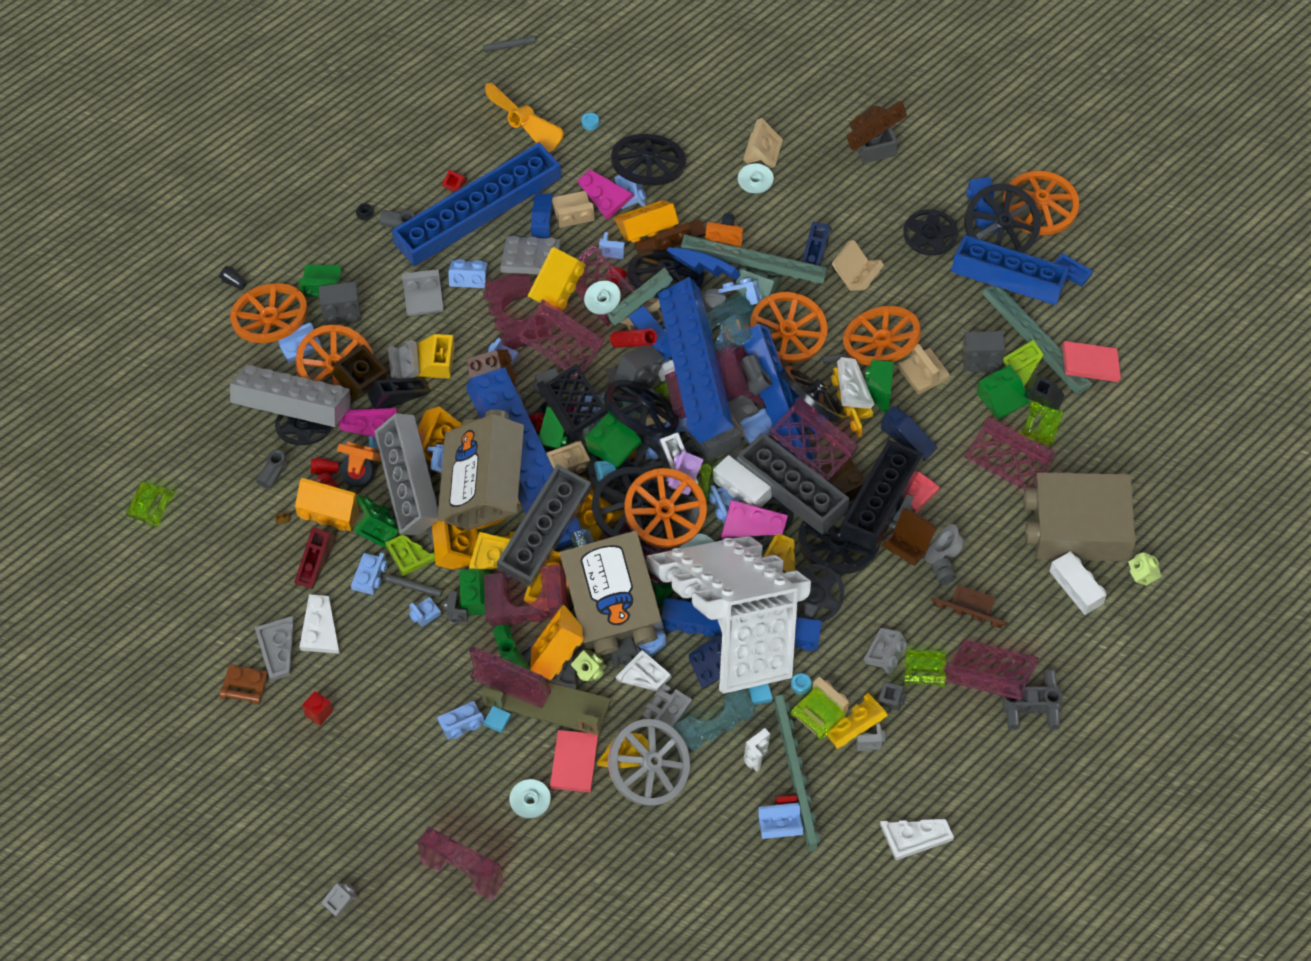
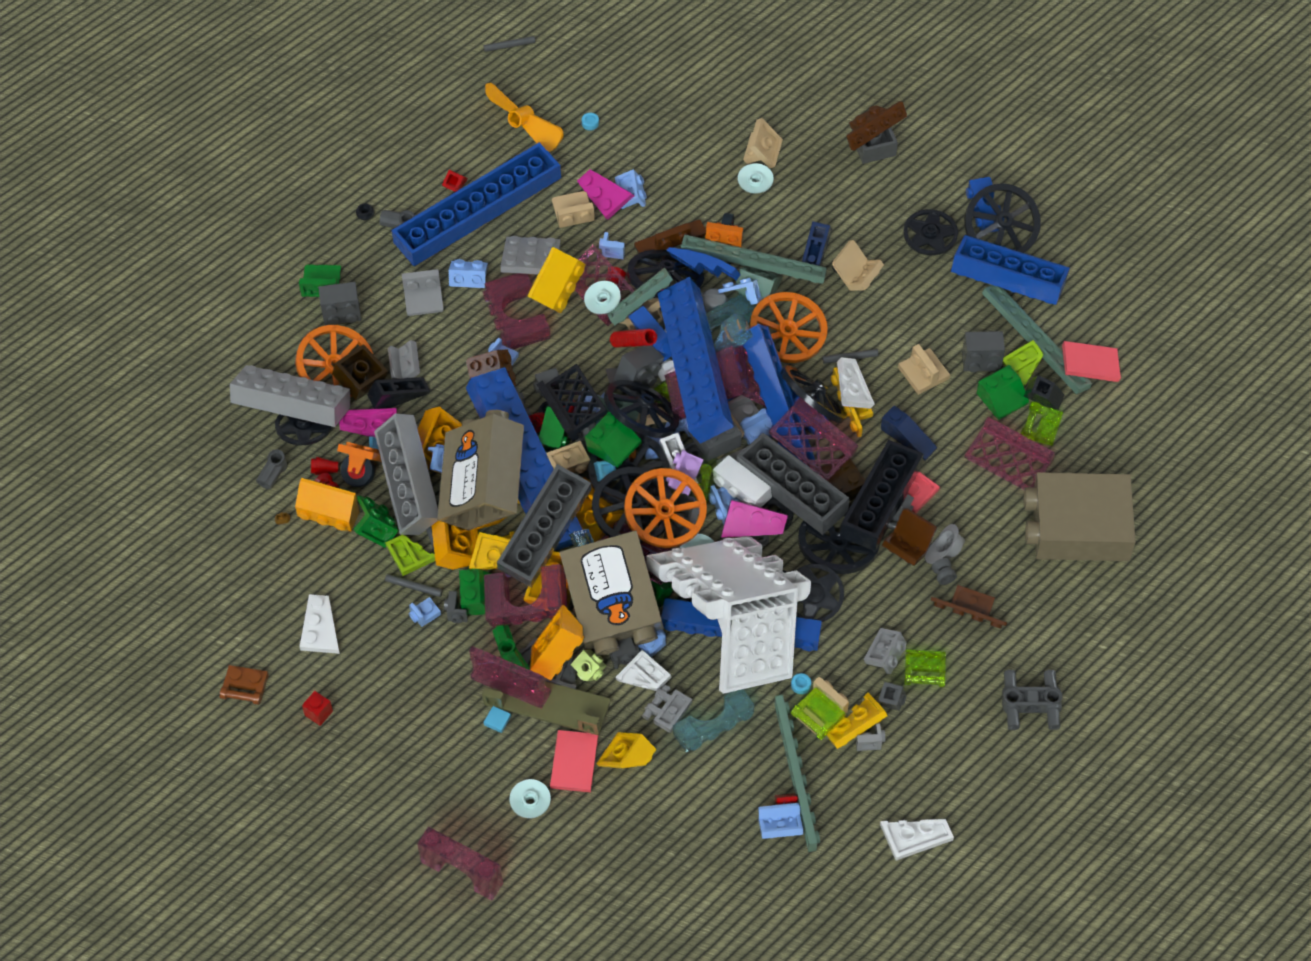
clear neon green plate [126,481,174,527] -> none
black cone [219,266,247,290] -> none
orange wheel [230,283,308,343] -> none
light grey wing [254,616,294,681] -> none
light blue bracket [278,323,322,363] -> none
dark red slope [294,527,337,589] -> none
light grey bracket [321,883,359,917] -> none
light blue bracket [351,553,388,595] -> none
yellow slope [415,334,455,379] -> none
light blue bracket [437,701,484,740] -> none
clear pink fence [517,299,605,377] -> none
blue slope [531,193,553,239] -> none
light grey wheel [608,719,690,806] -> none
black wheel [611,134,686,186] -> none
light orange slope [614,200,679,243] -> none
dark blue bracket [689,635,722,688] -> none
dark grey piece [741,354,772,395] -> none
white bracket [744,728,770,772] -> none
medium azure tile [748,684,772,705] -> none
yellow wing [763,534,795,572] -> none
orange wheel [843,306,921,366] -> none
green slope [865,360,894,414] -> none
clear pink fence [944,640,1039,700] -> none
orange wheel [1003,171,1079,235] -> none
white brick [1049,551,1106,615] -> none
blue plate [1054,253,1093,287] -> none
yellowish green brick [1128,552,1162,586] -> none

